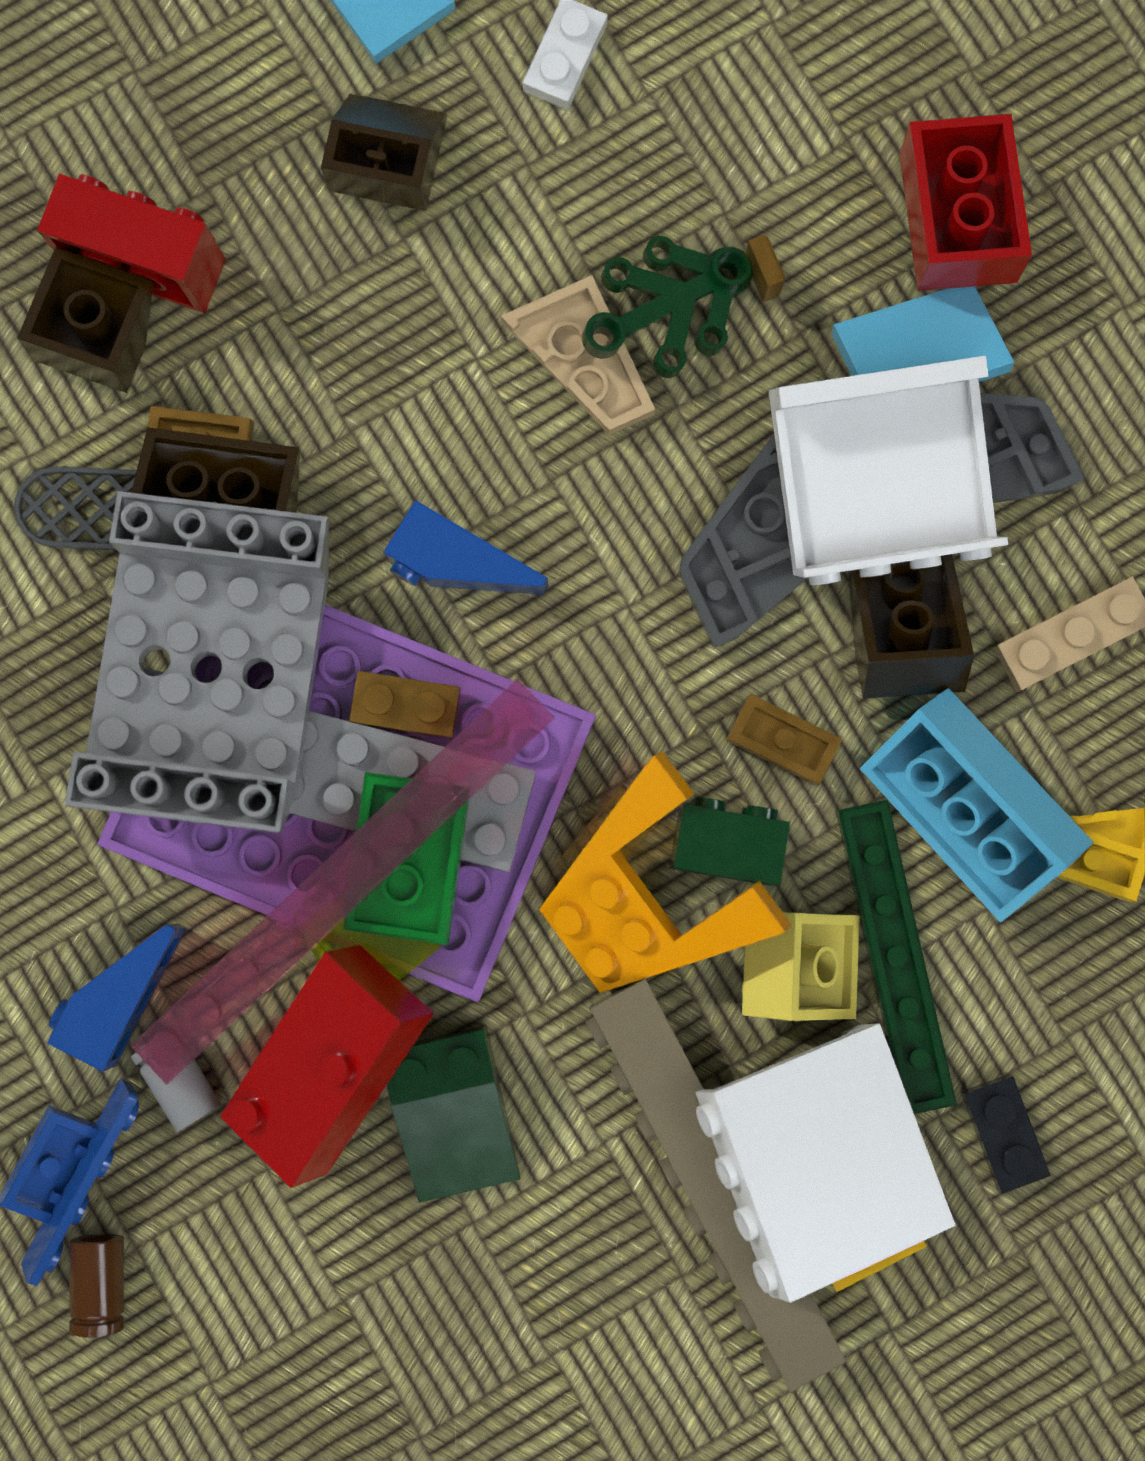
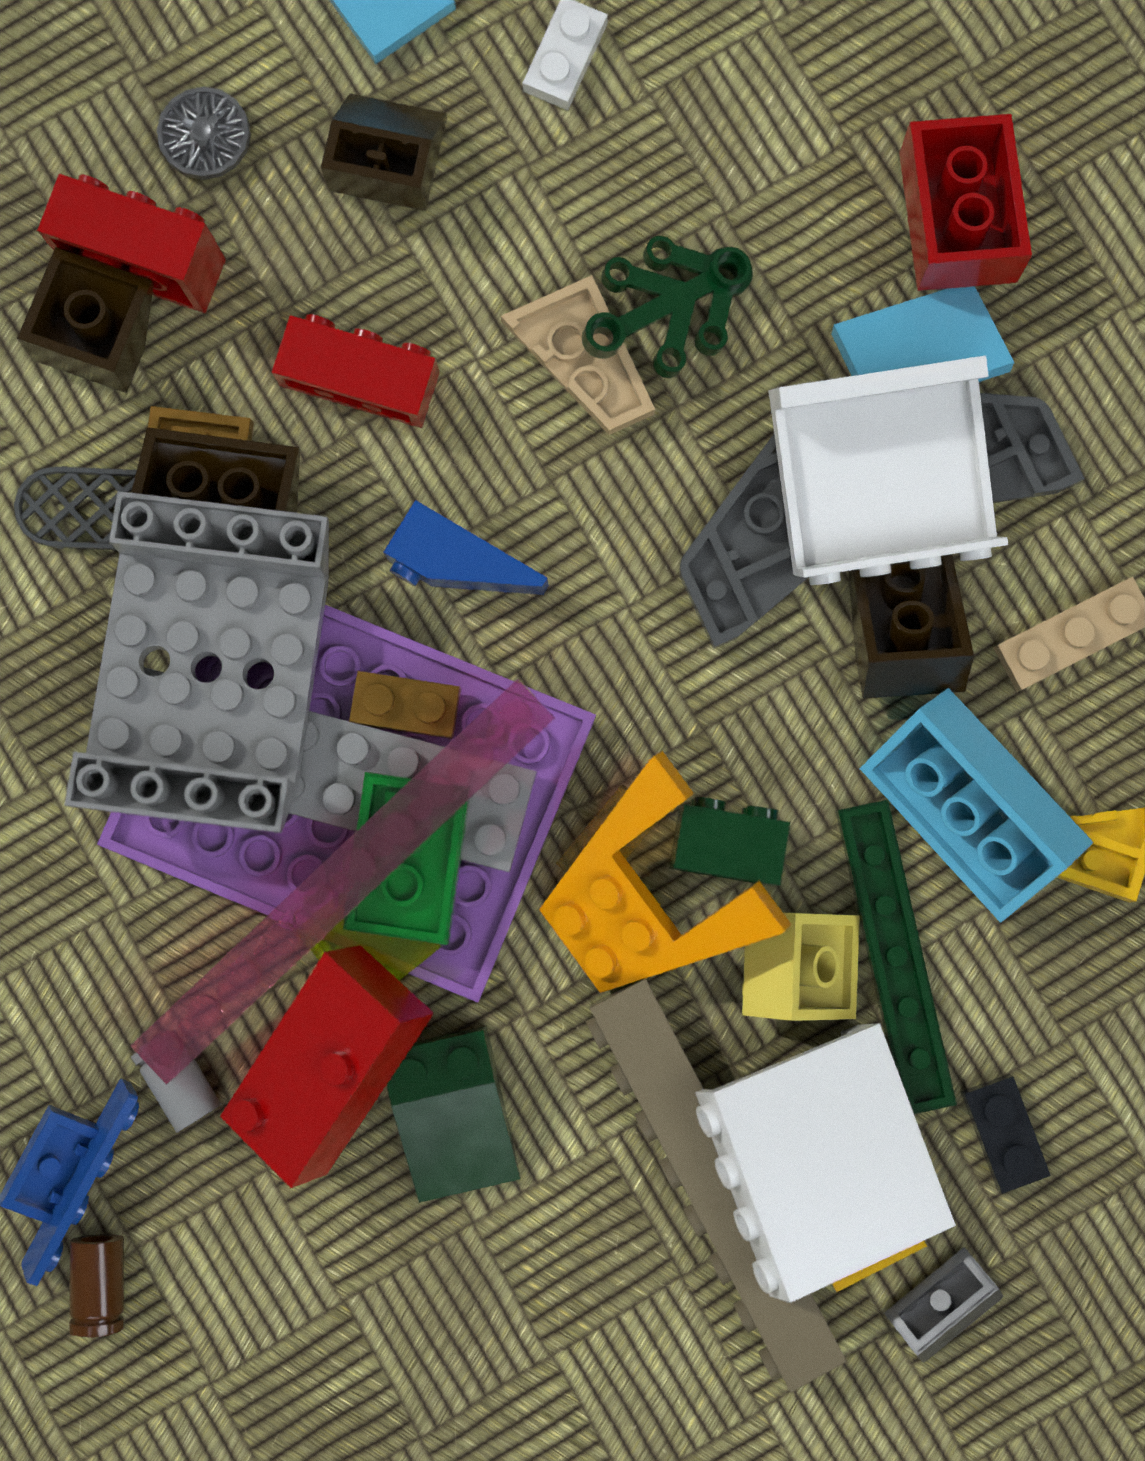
blue slope [47,923,187,1072] -> none
pearl gold plate [726,693,842,786] -> none
pearl gold tile [745,234,786,303] -> none
none -> flat silver wheel [157,87,251,180]
none -> red brick [271,314,440,428]
none -> flat silver slope [884,1247,1003,1362]

